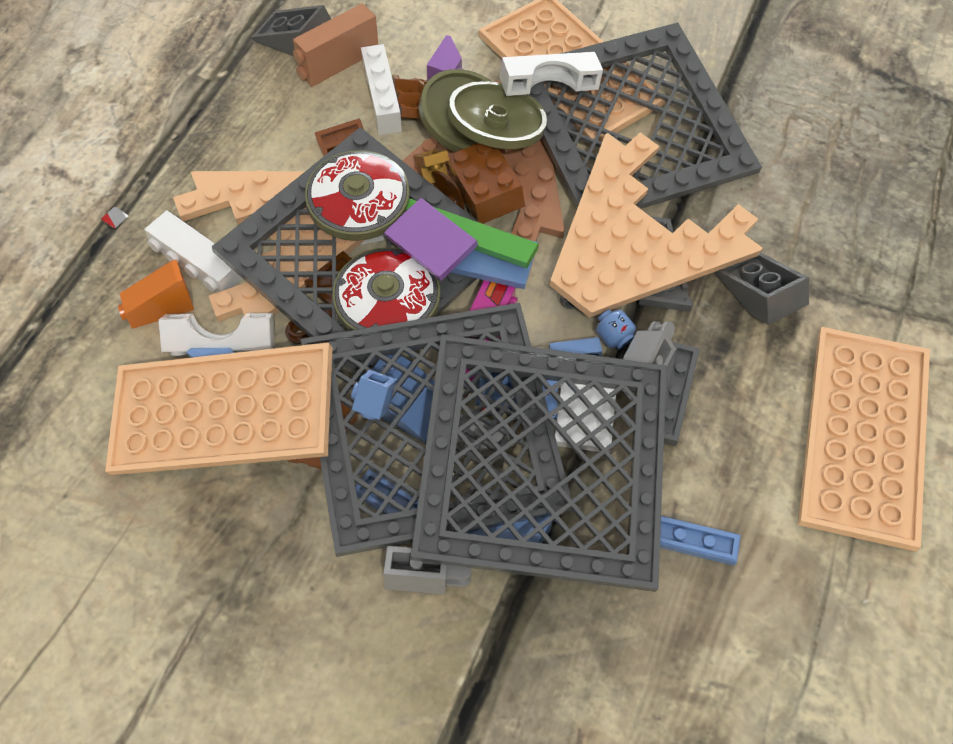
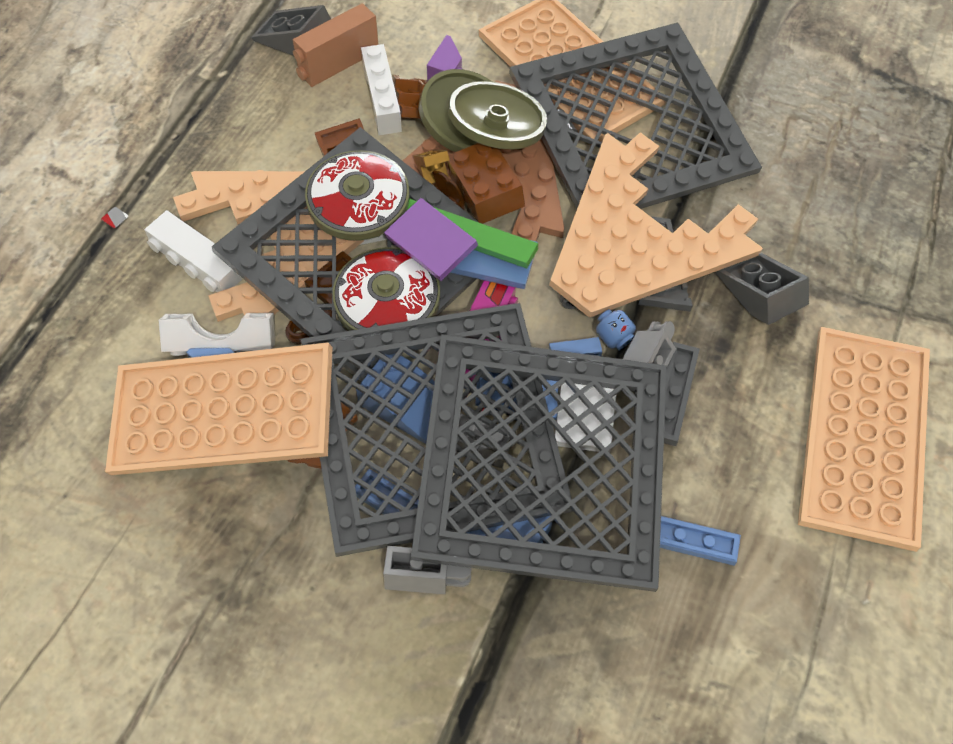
orange slope [118,259,194,329] -> none
medium blue brick [351,370,397,420] -> none
white arch [499,52,603,96] -> none

